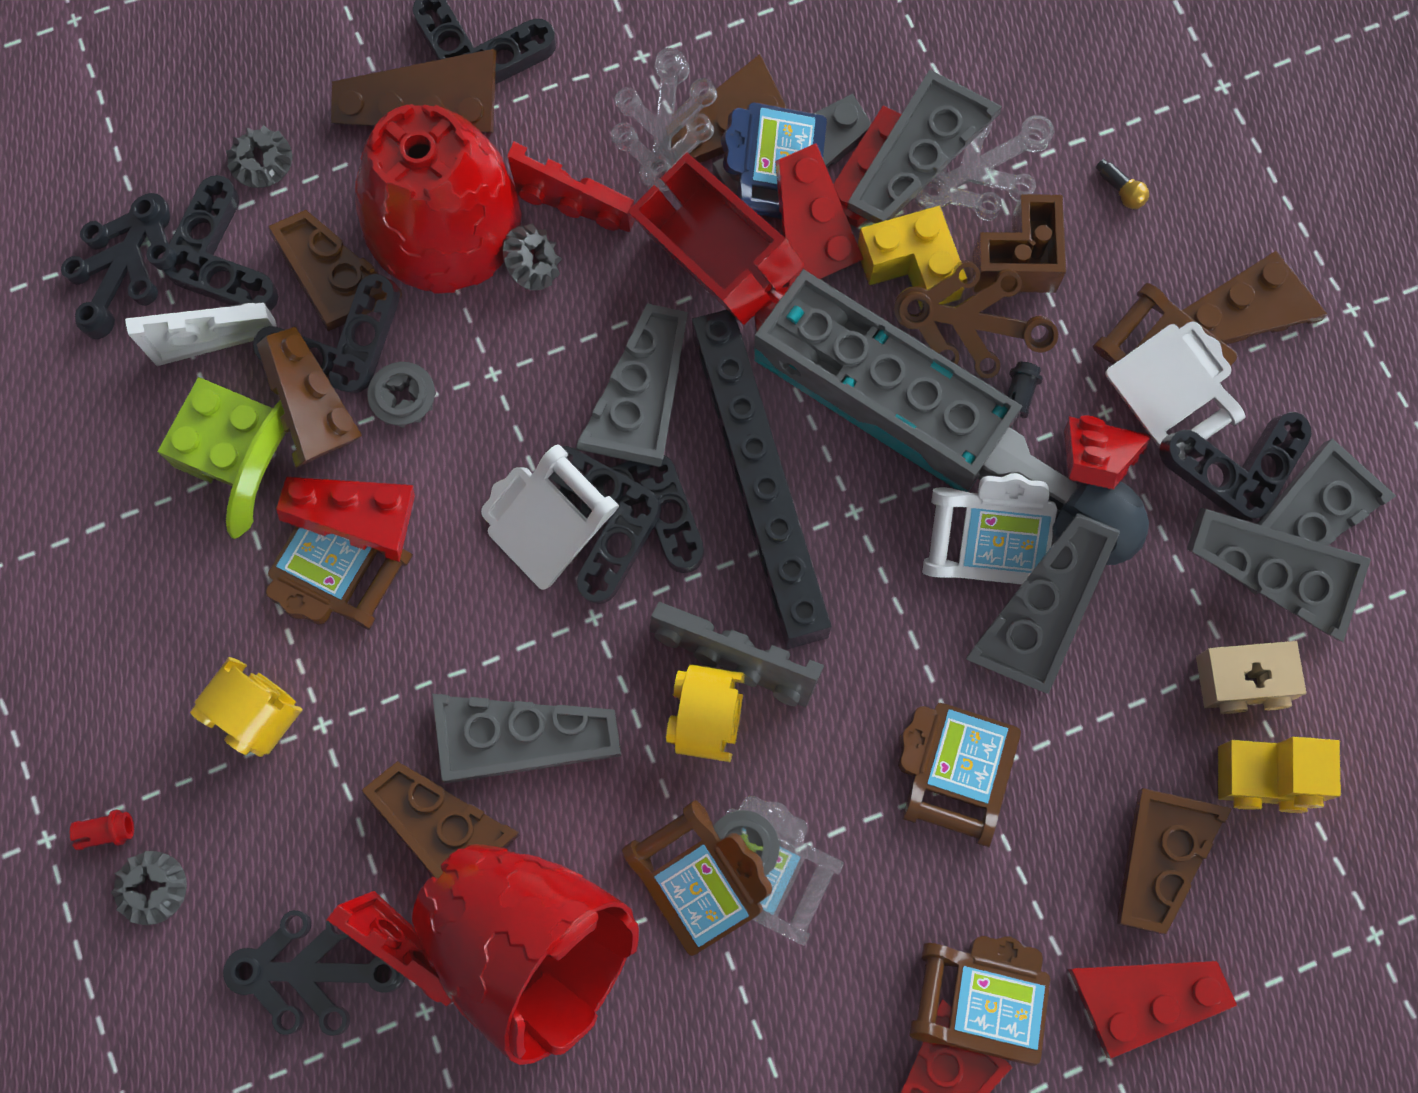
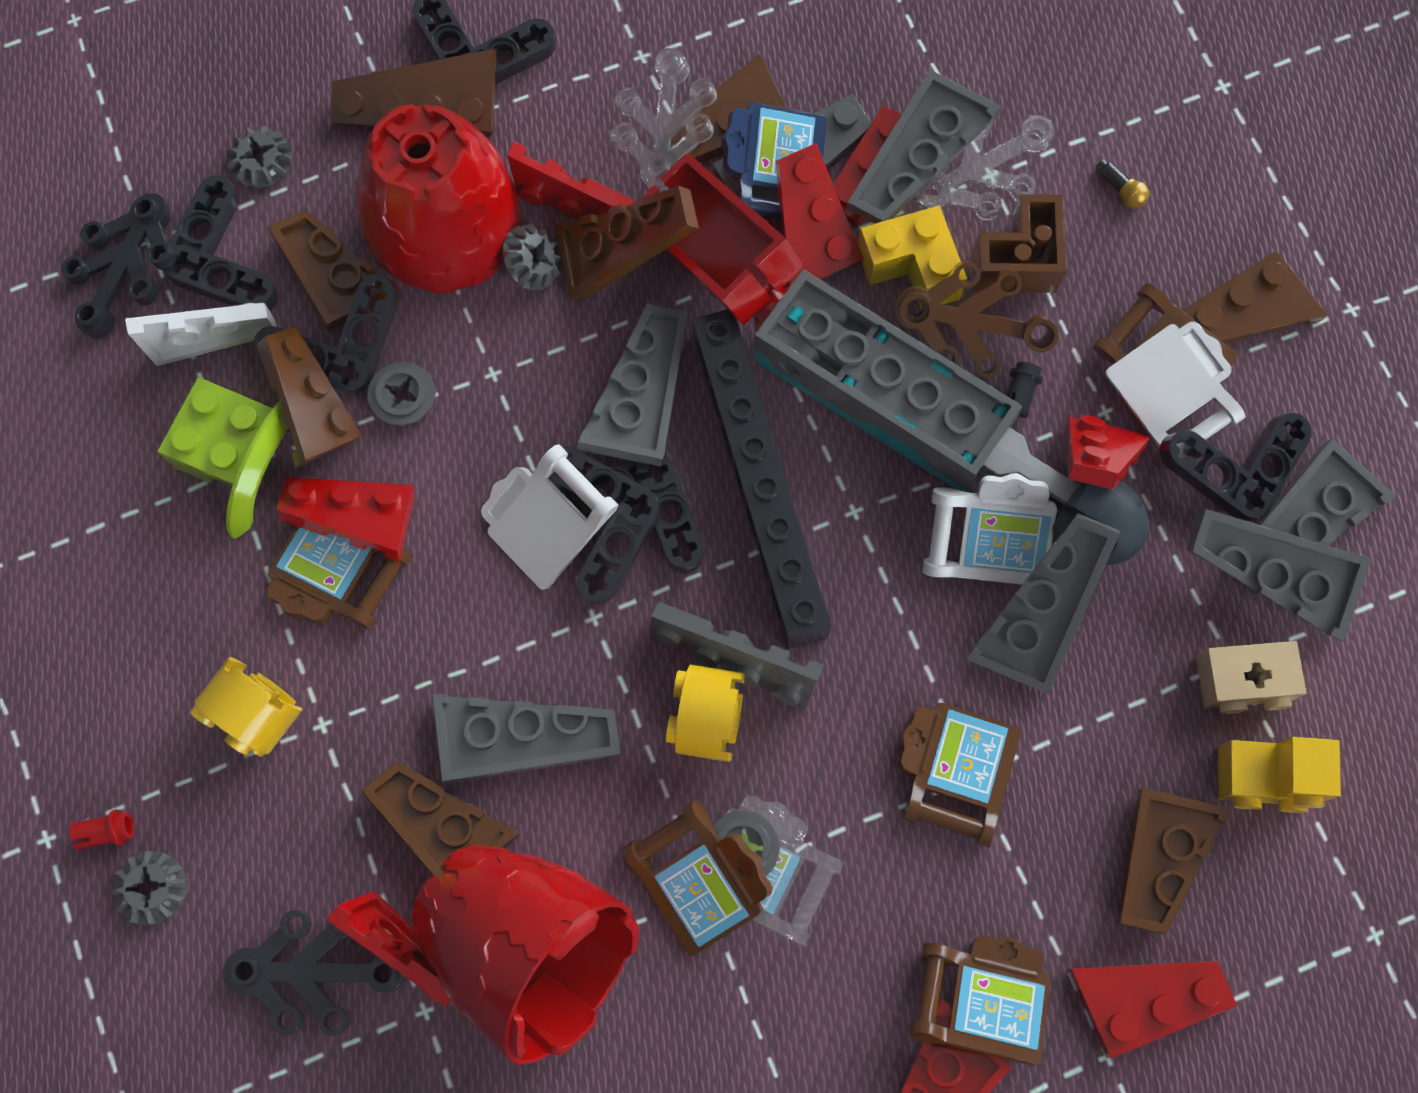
none -> reddish brown wing [555,186,699,302]

